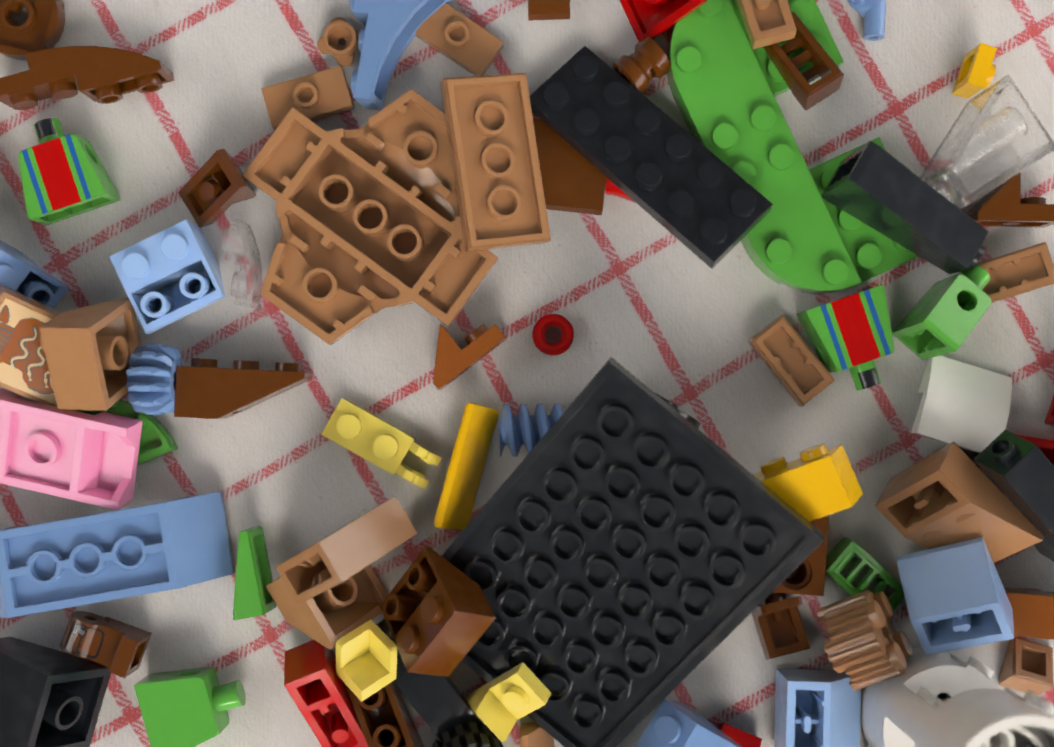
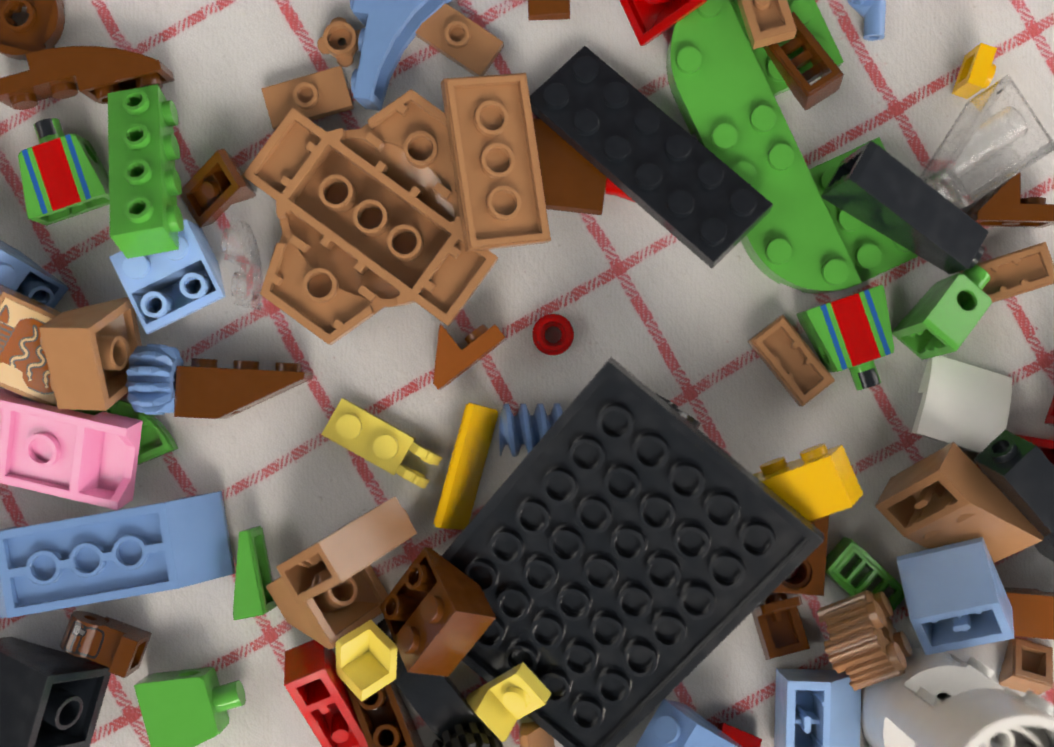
reddish brown wheel [613,36,671,94] -> none
none -> bright green brick [108,84,184,259]

